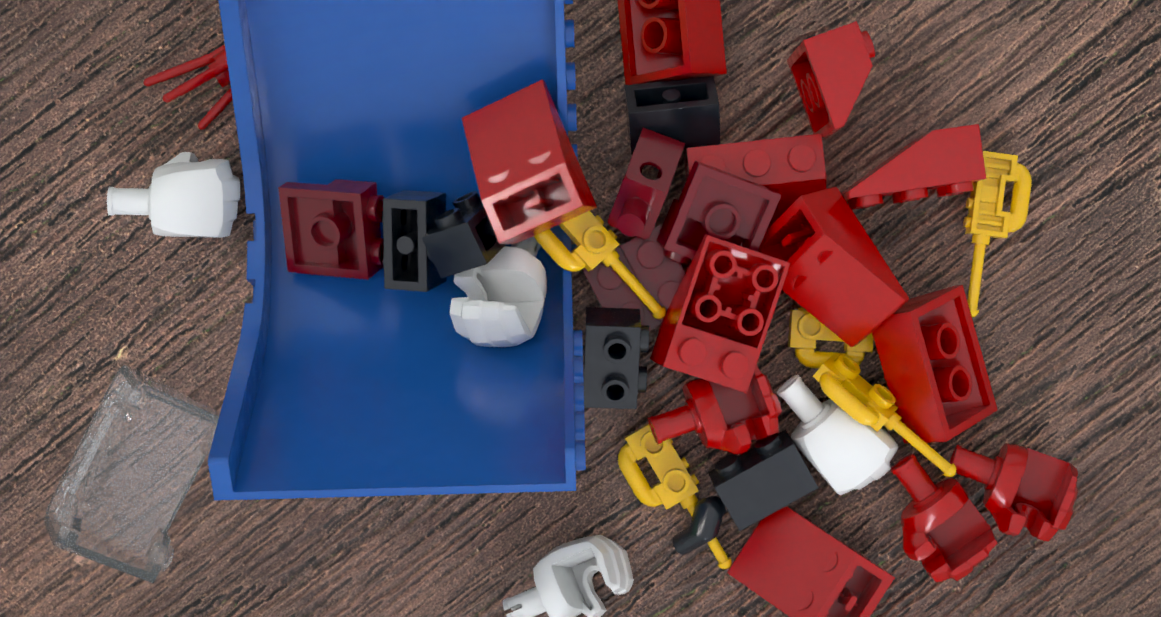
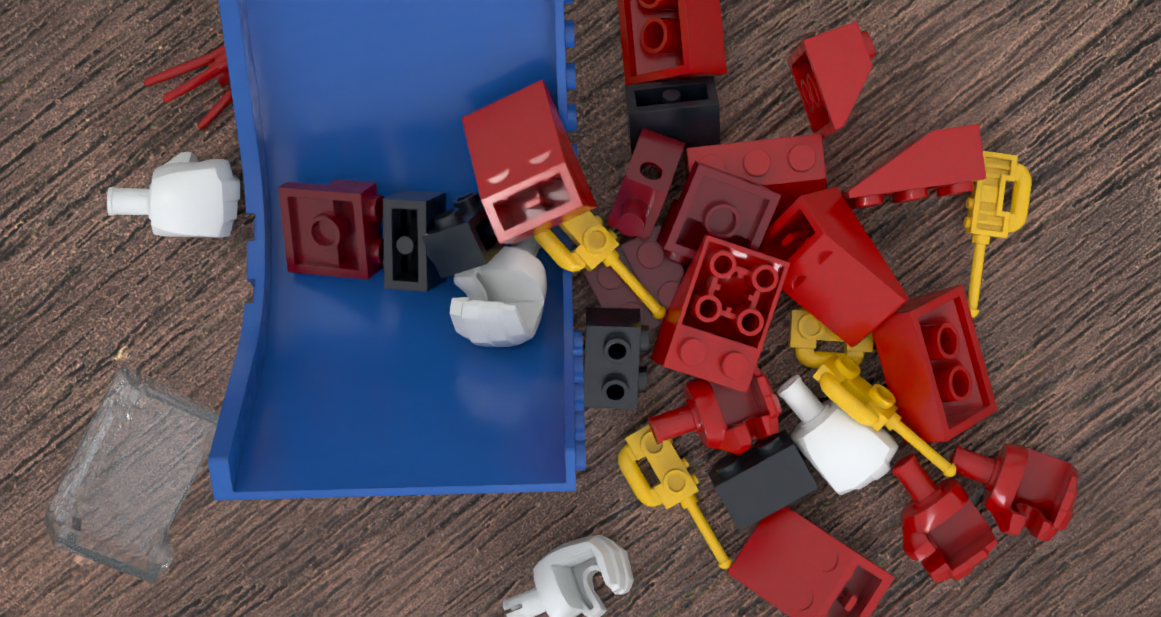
black arm [672,496,726,555] -> none

